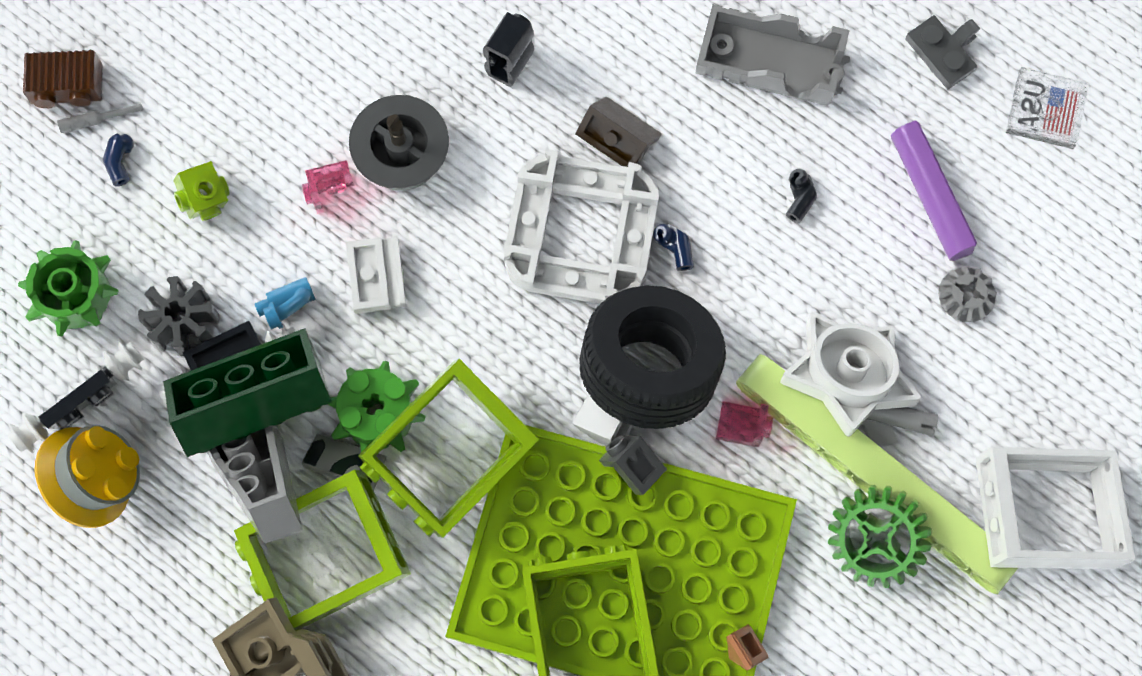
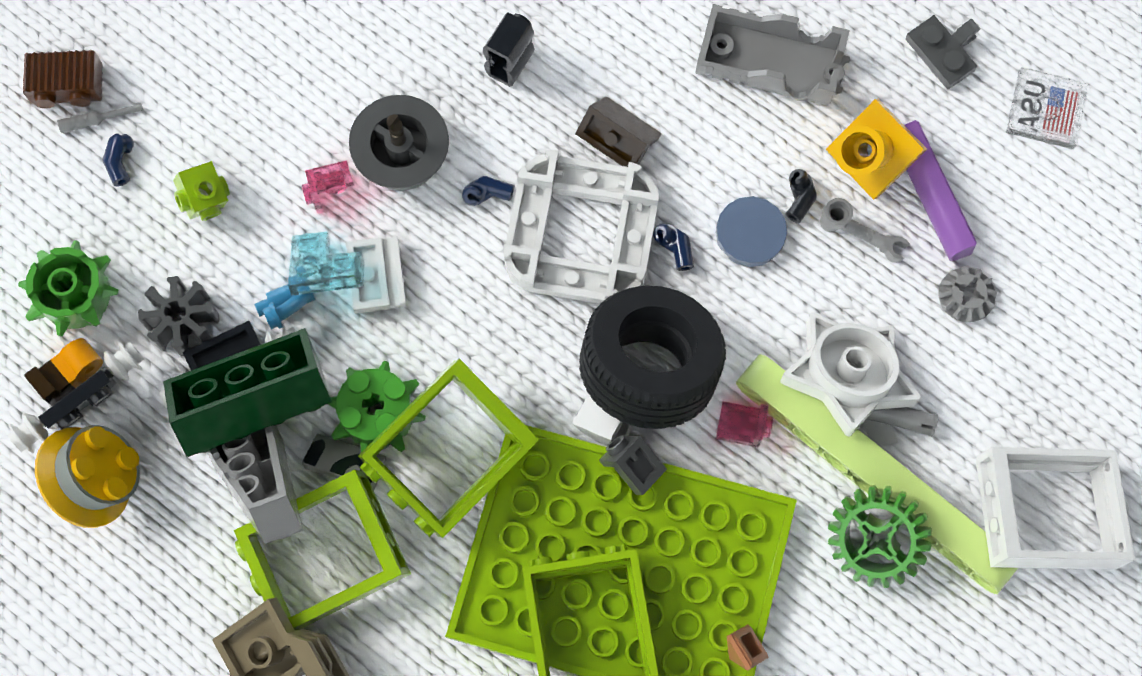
none -> leg [23,338,103,406]
none -> clear light blue plate [288,231,364,296]
none -> dark blue arm [462,176,515,206]
none -> sand blue tile [715,196,787,267]
none -> light grey brick [820,198,910,263]
none -> yellow plant [826,99,927,200]

